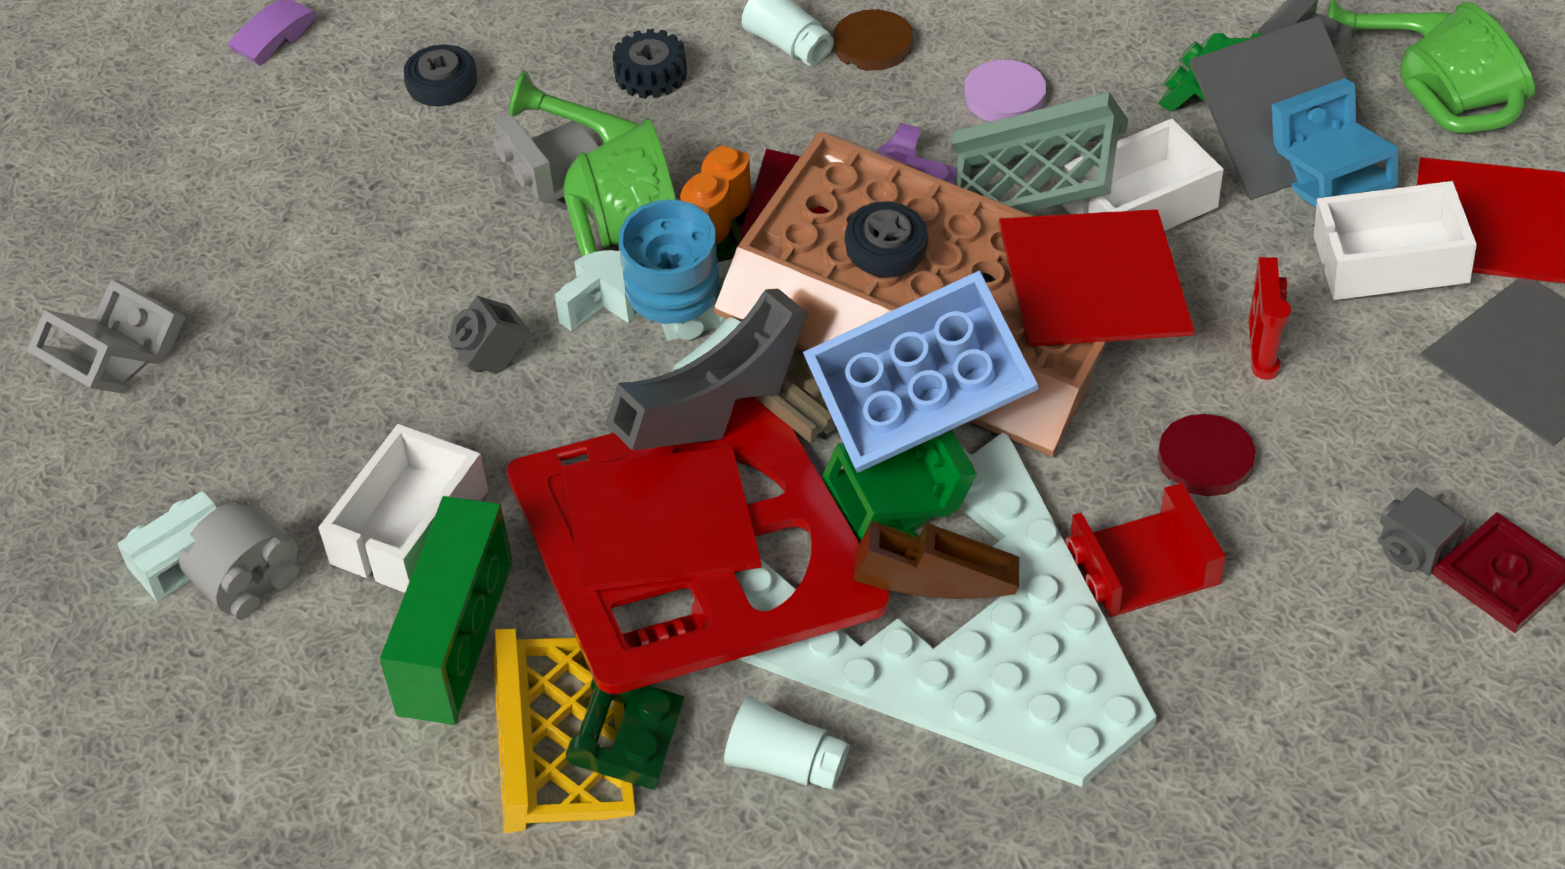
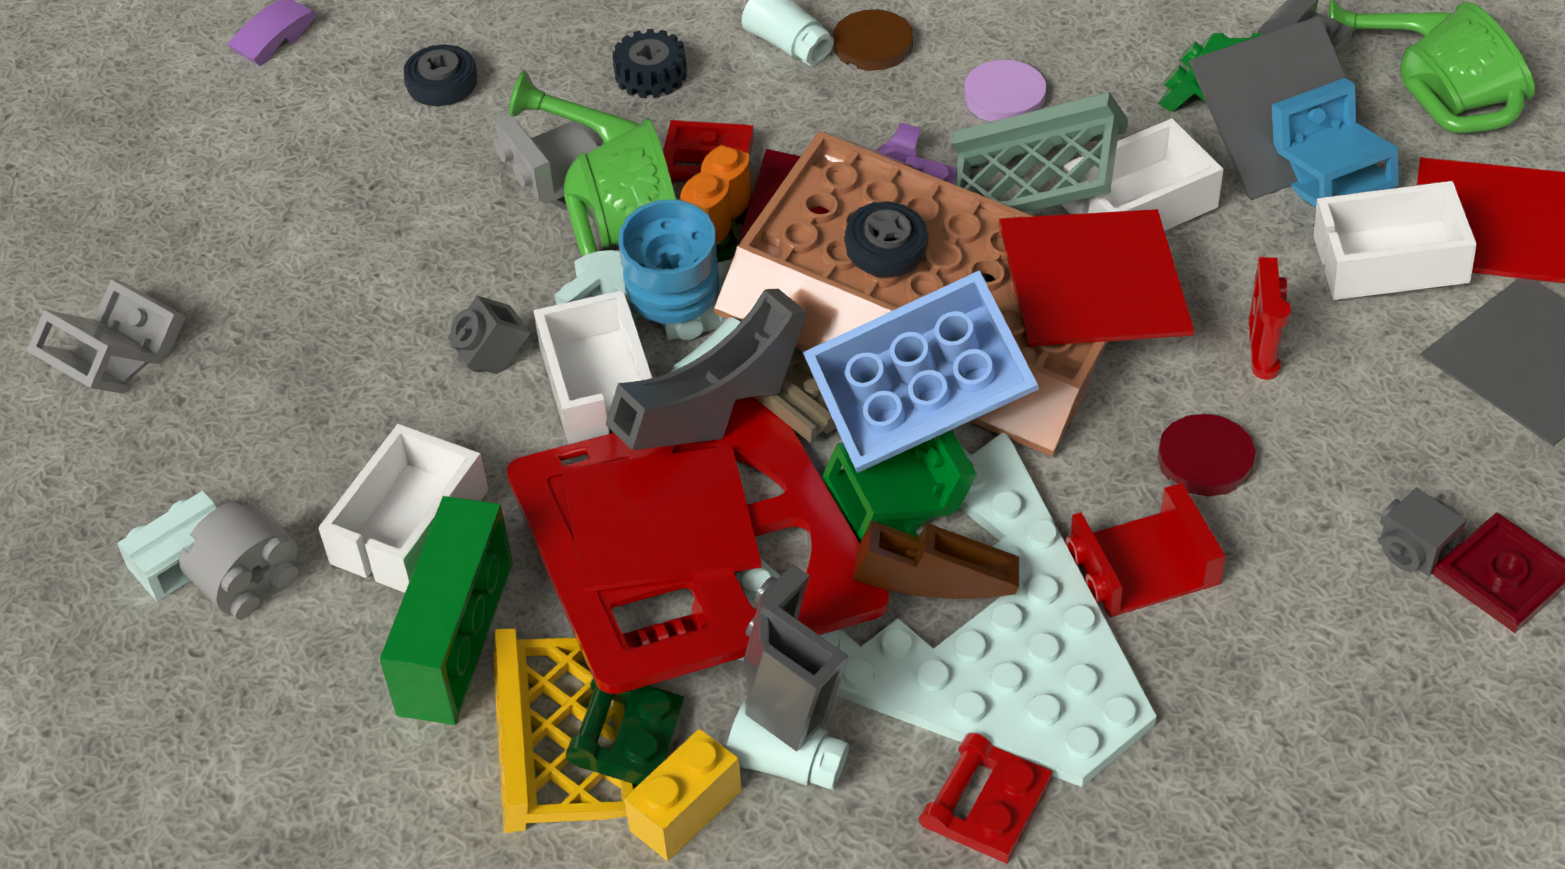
none -> white piece [533,290,652,444]
none -> yellow piece [624,728,742,861]
none -> red plate [663,120,754,185]
none -> dark grey piece [744,564,848,752]
none -> red plate [919,733,1053,864]

